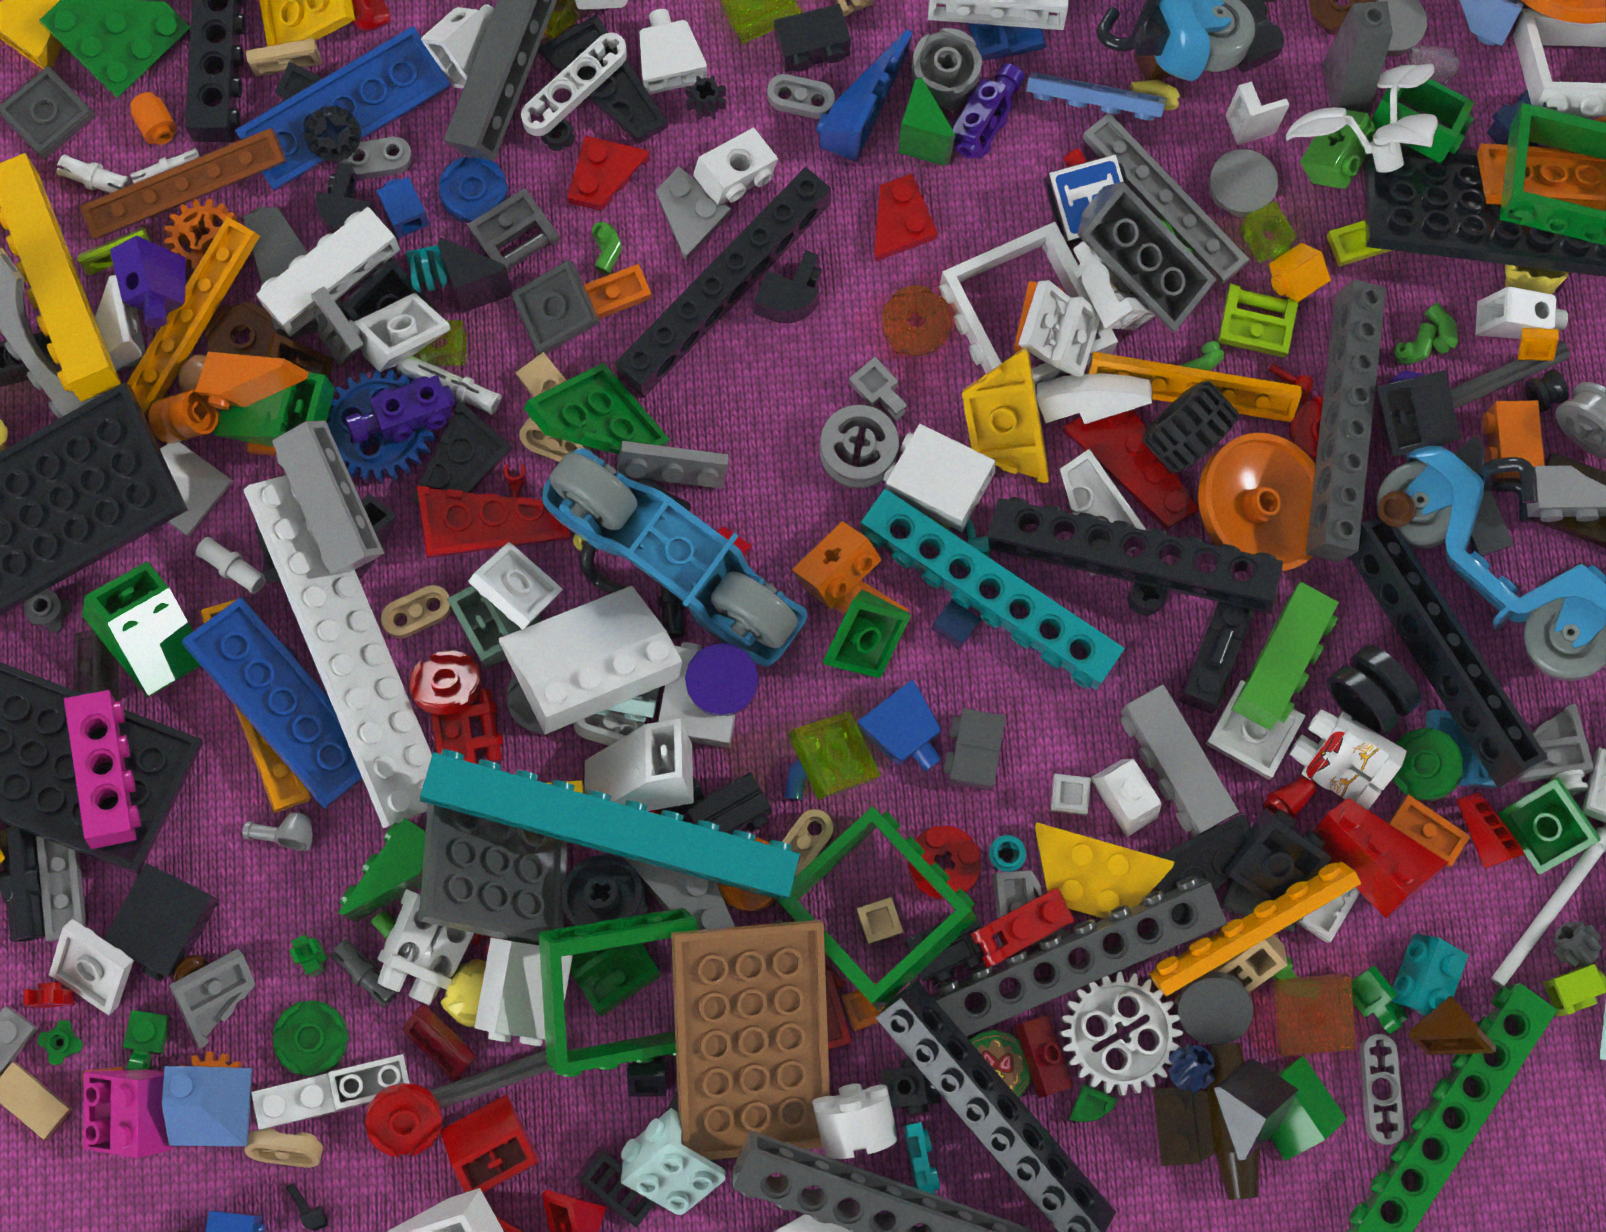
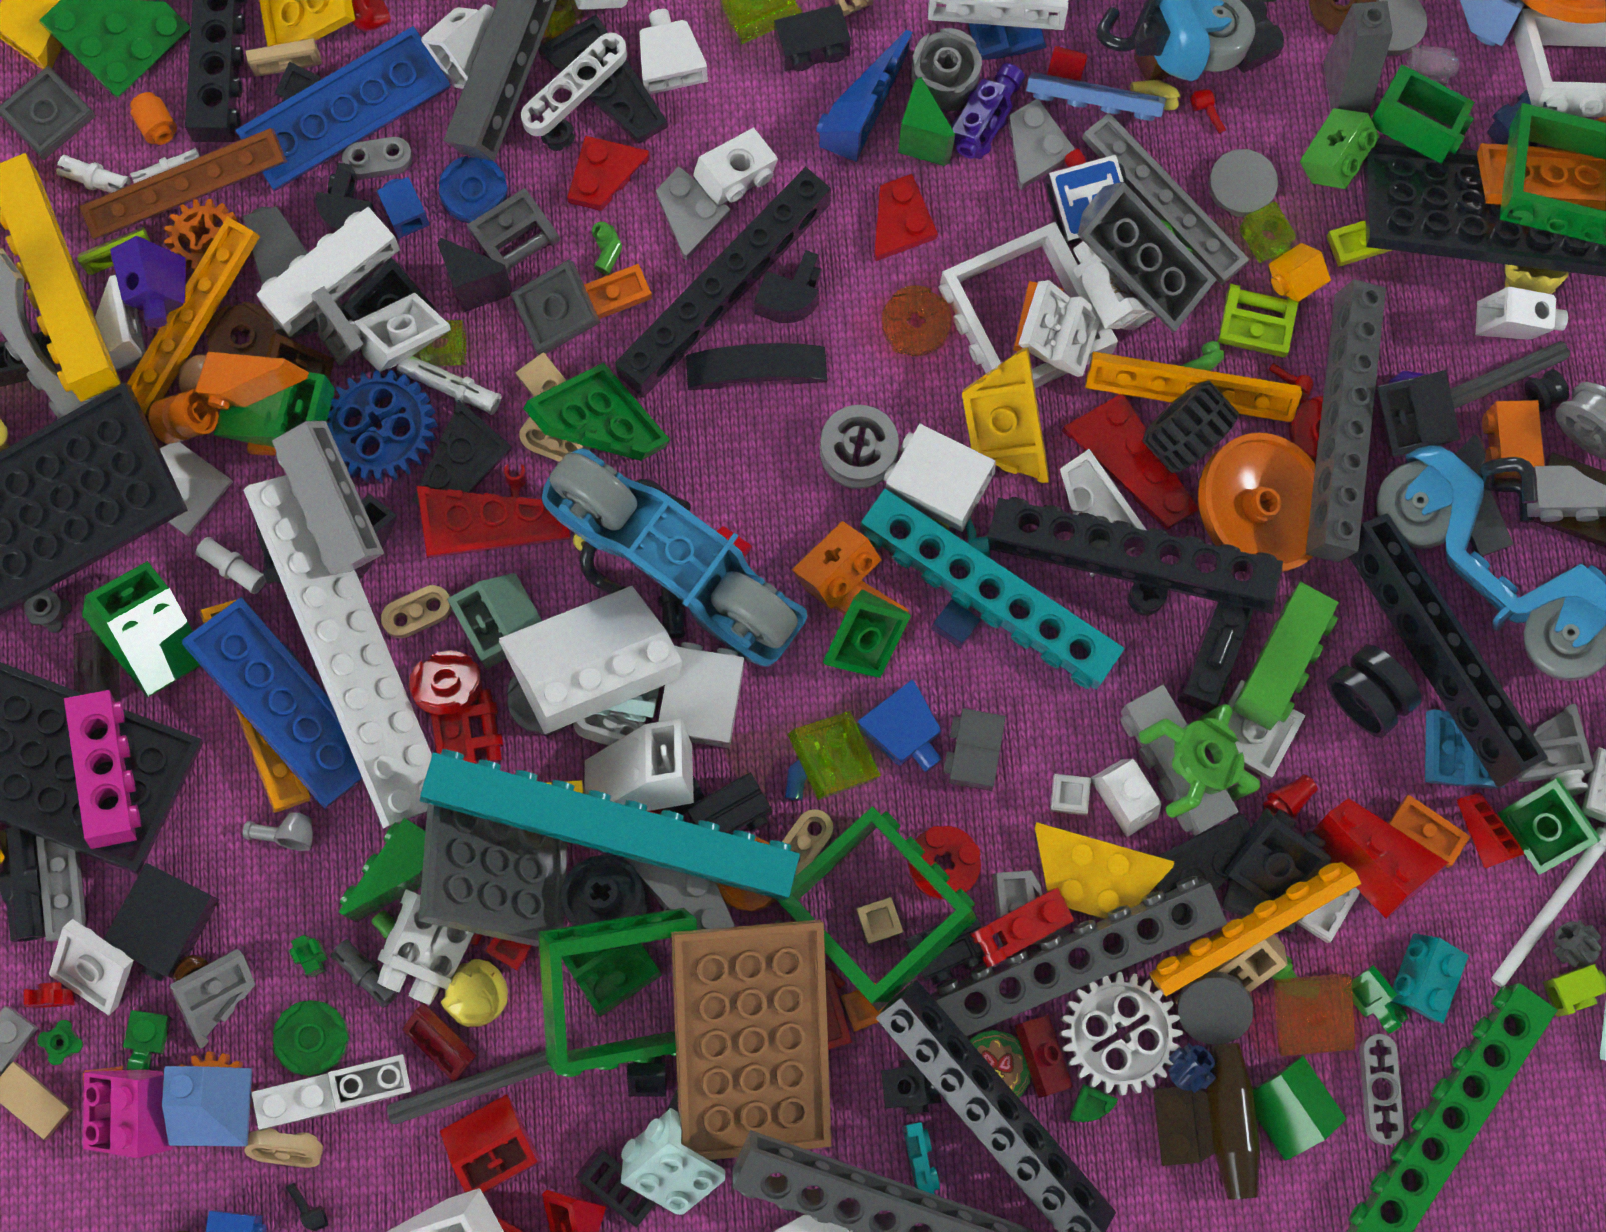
black gear [304,105,361,162] -> none
dark purple brick [345,375,455,444] -> none
red tile [365,1083,442,1157] -> none
teal arm [406,245,448,292] -> none
white plate [468,542,563,630] -> none
white brick [474,938,573,1046] -> none
light grey plate [617,441,728,489] -> none
dark purple tile [685,643,758,716] -> none
black gear [686,75,726,120] -> none
light grey plate [767,74,835,119] -> none
white brick [812,1083,897,1159] -> none
light grey plate [849,357,907,421] -> none
teal cone [989,835,1026,872] -> none
white slope [1036,373,1152,424] -> none
black slope [1214,1059,1299,1160] -> none
white panel [1225,81,1289,145] -> none
white plant [1286,64,1438,172] -> none
white hips [1290,709,1407,810] -> none
reddish brown plate [1378,491,1416,527] -> none
green tile [1392,728,1465,801] -> none
bright green arm [1394,323,1437,365] -> none
reddish brown slope [1409,996,1496,1055] -> none
bright green arm [1424,302,1458,354] -> none
light orange tile [1517,328,1559,361] -> none
none -> black slope [686,343,828,390]
none -> light grey wing [1008,99,1075,190]
none -> red slope [1047,46,1088,81]
none -> bright green plate [1139,704,1260,818]
none -> red hand [1190,89,1226,134]

